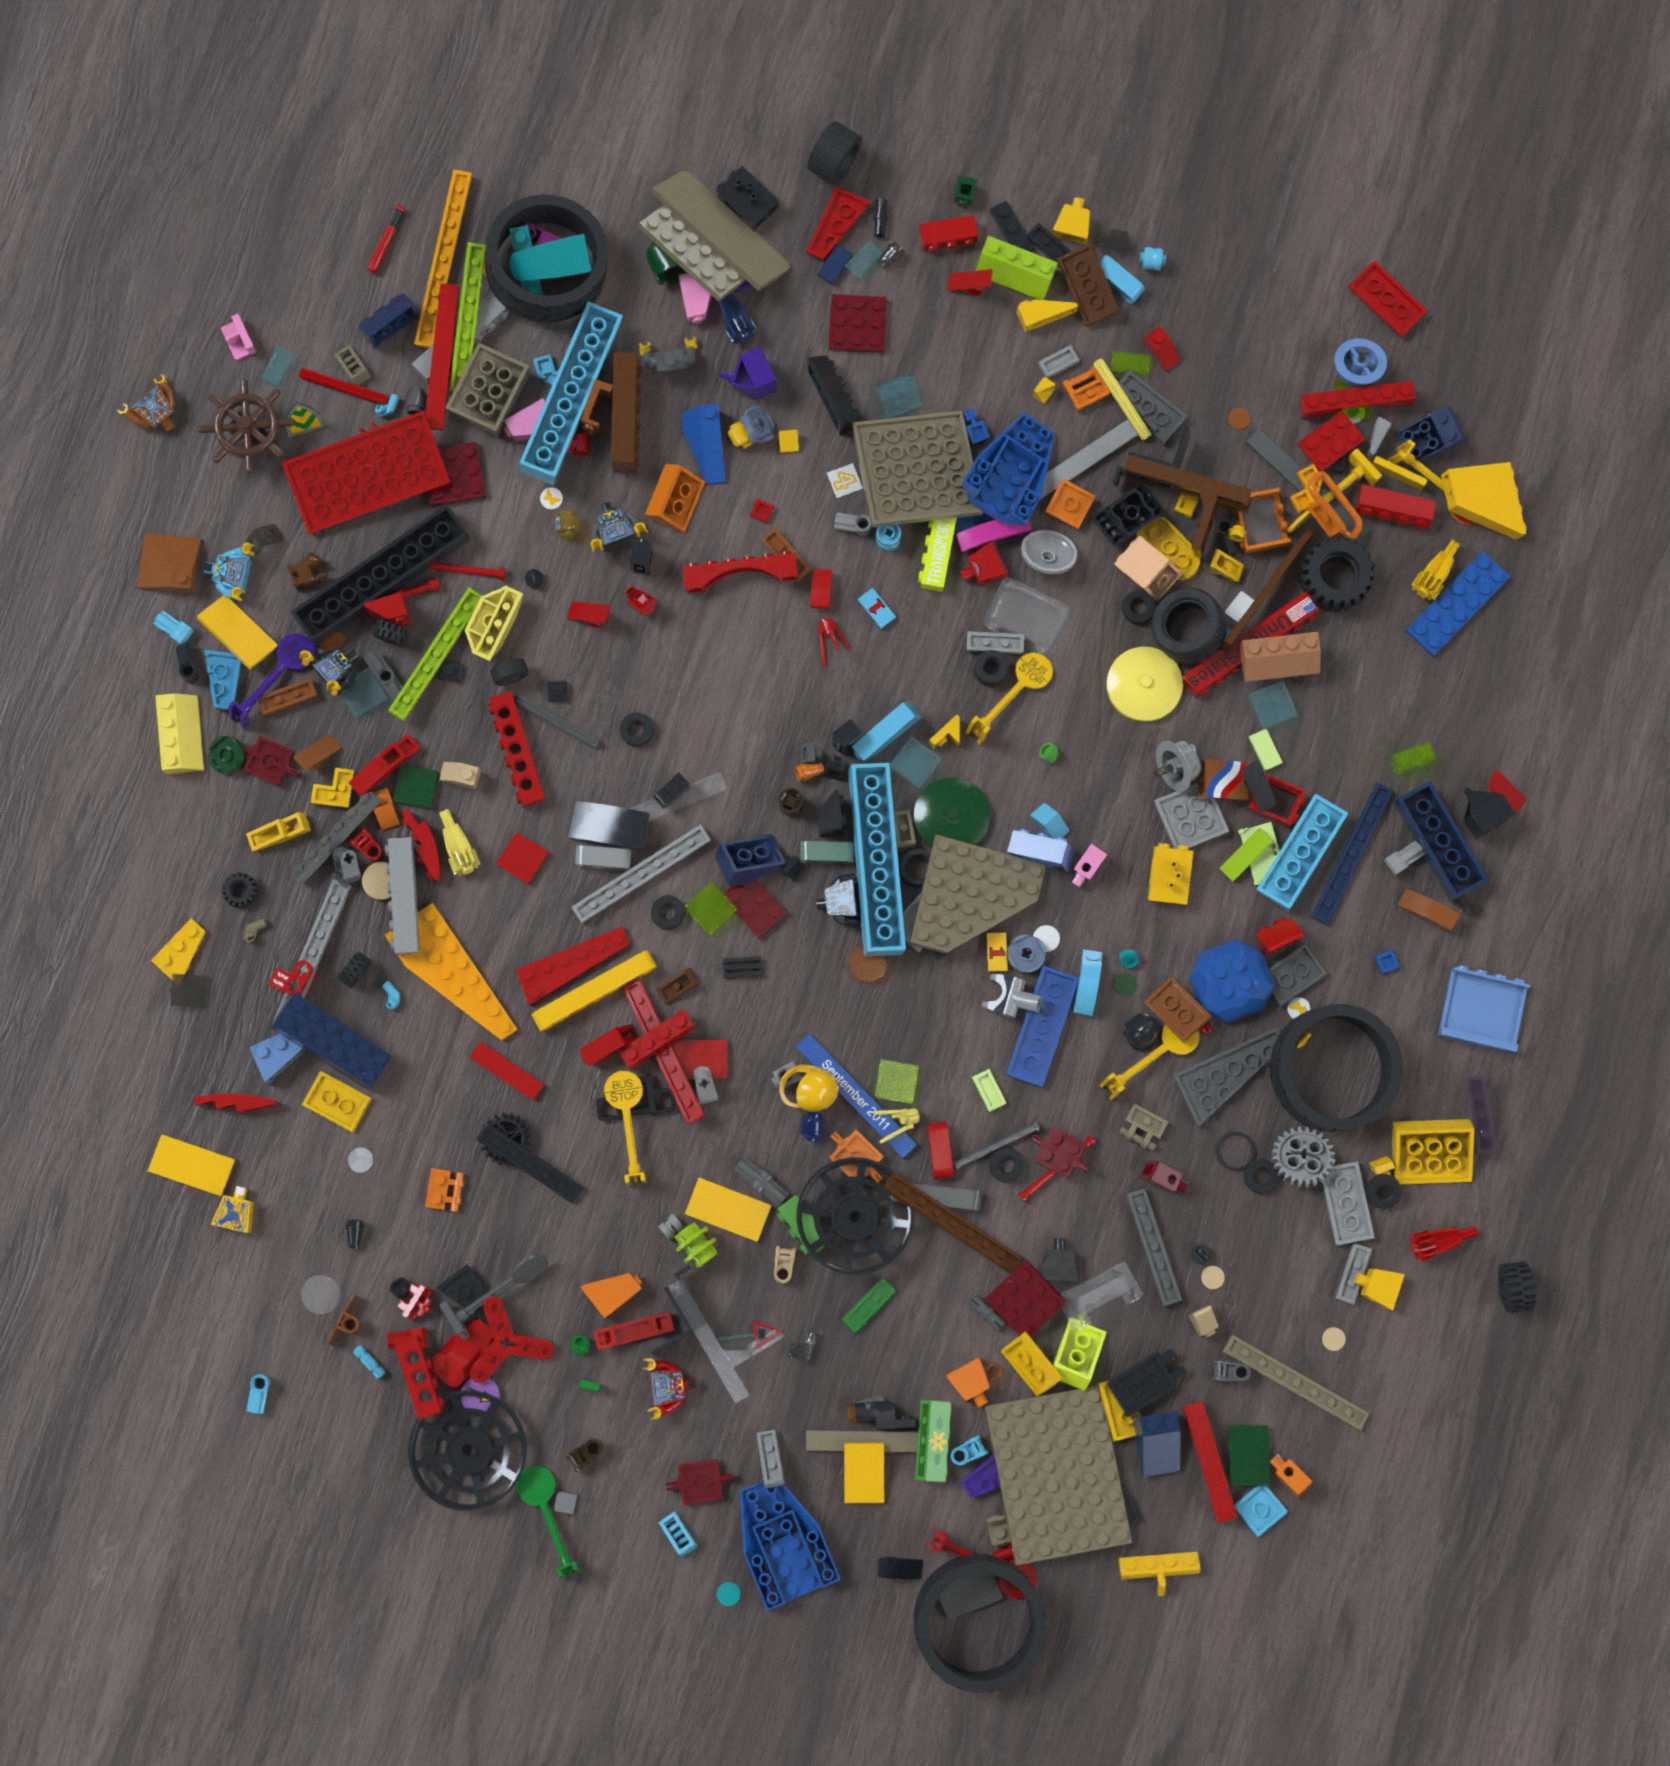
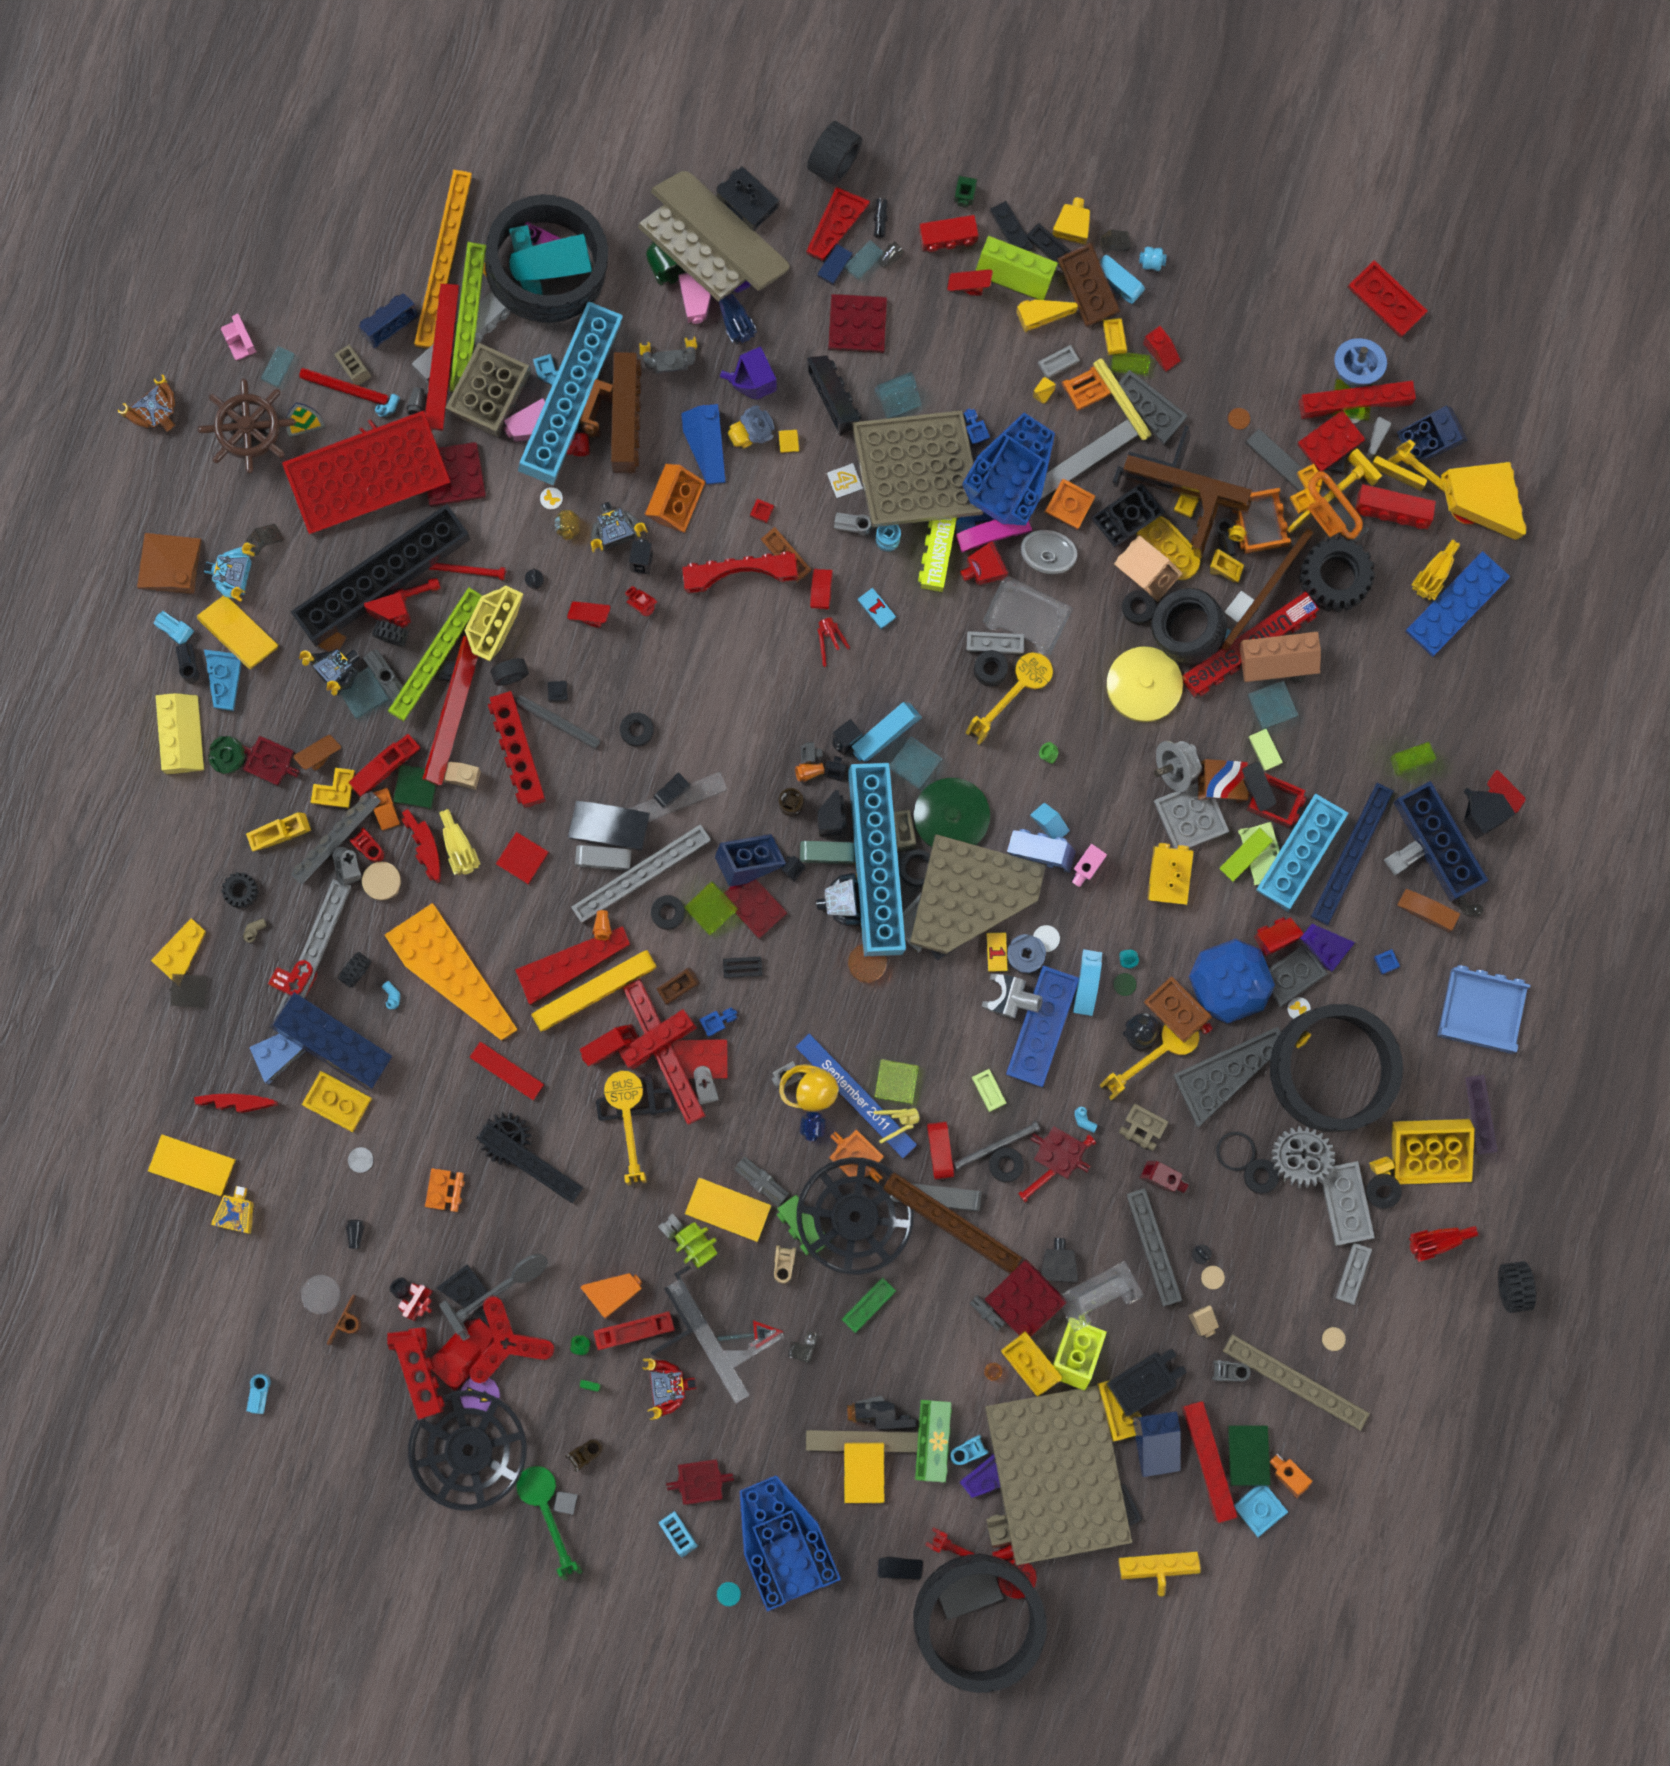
dark purple piece [228,634,315,730] -> none
dark orange plate [258,678,318,716] -> none
reddish brown animal [287,552,328,590] -> none
medium azure axle [353,1345,386,1379] -> none
red piece [367,205,406,274] -> none
light grey brick [385,837,420,956] -> none
light grey tile [756,1429,785,1488] -> none
yellow slope [929,715,960,749] -> none
orange torso [945,1358,990,1408] -> none
yellow torso [1354,1269,1405,1310] -> none
none -> tile [423,636,478,786]
none -> orange cone [592,910,612,940]
none -> blue plate [699,1007,738,1037]
none -> medium azure arm [1074,1107,1098,1133]
none -> yellow tile [1103,318,1127,355]
none -> dark purple wing [1300,924,1355,972]

